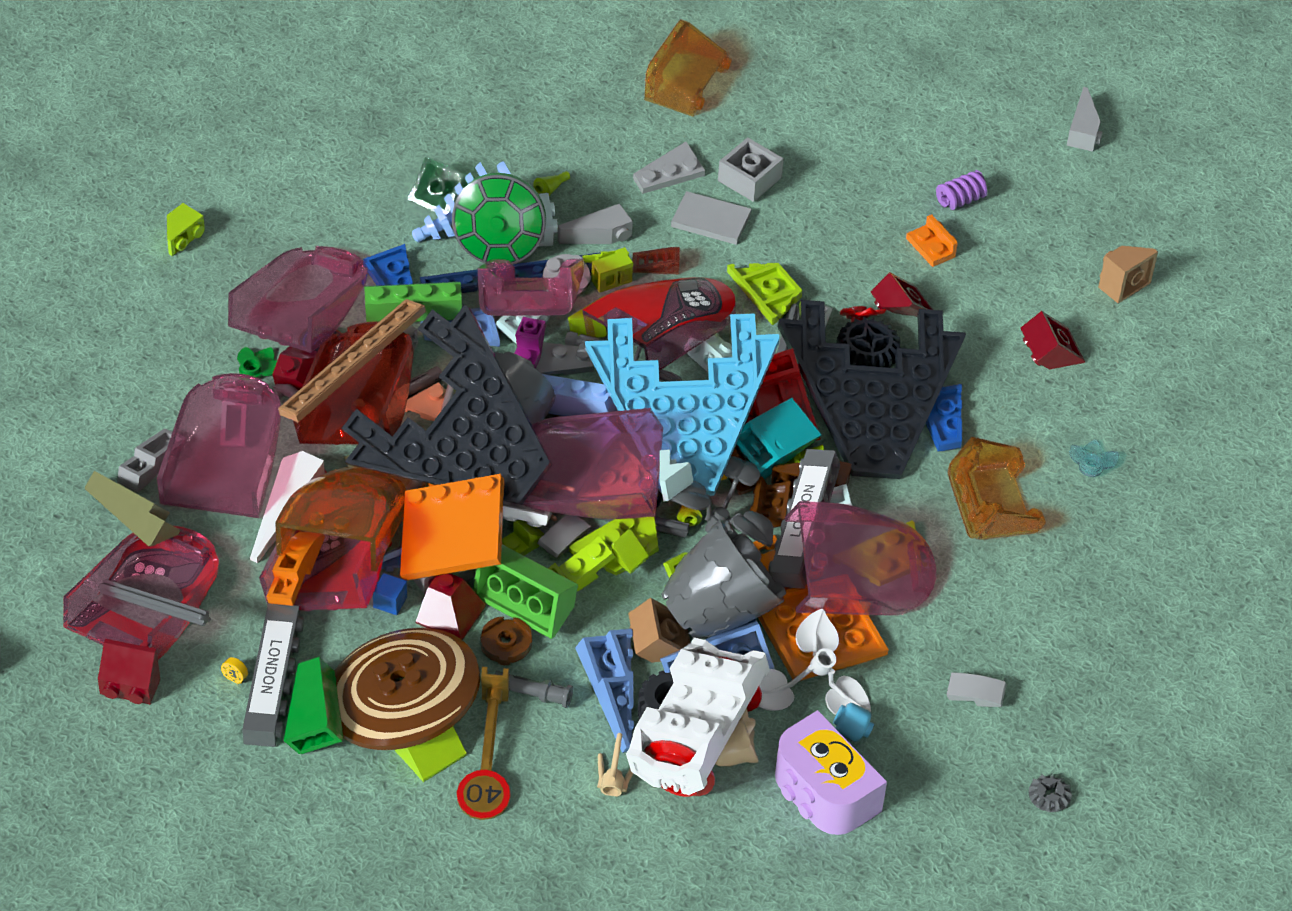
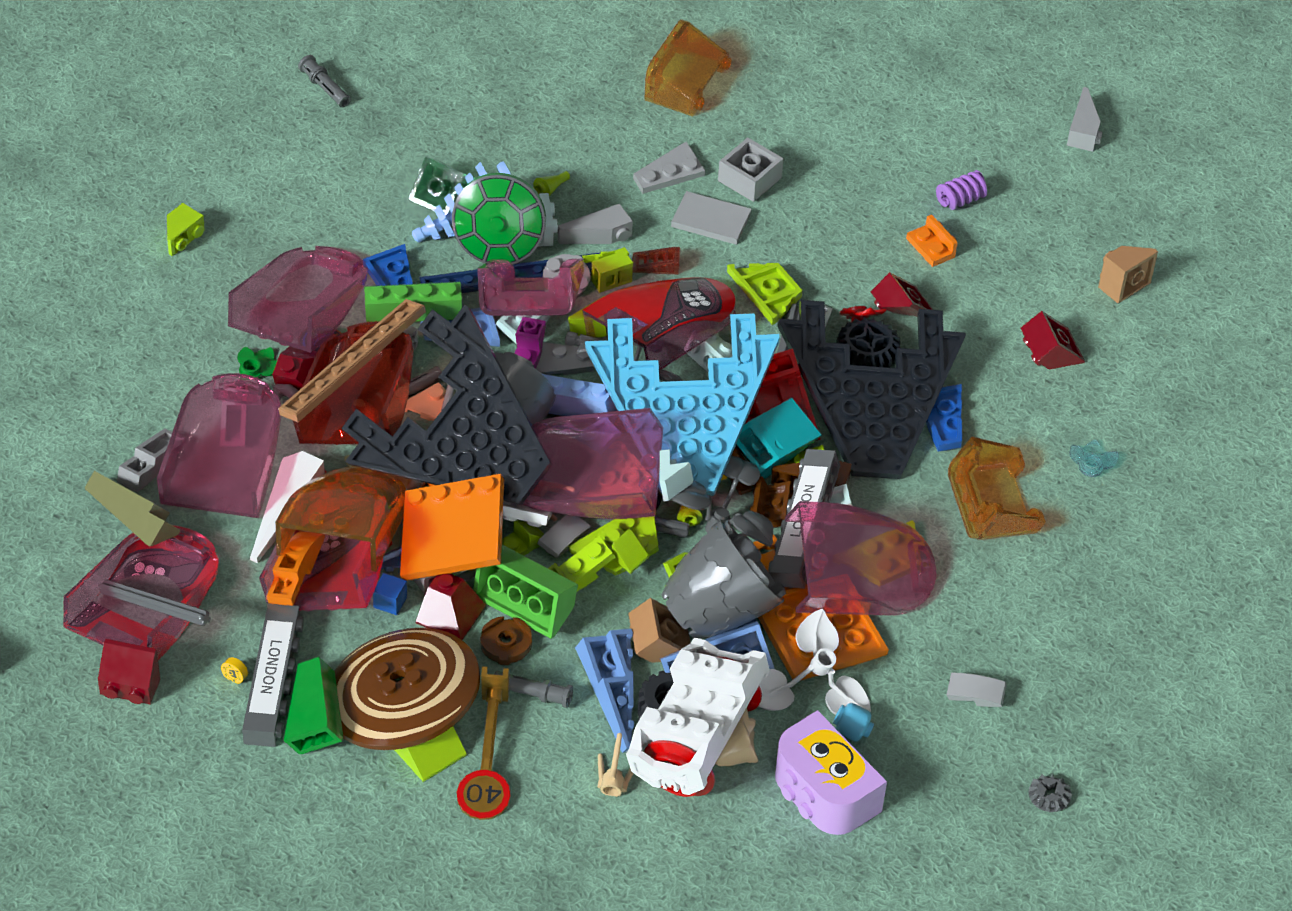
none -> dark grey pin [298,55,351,107]

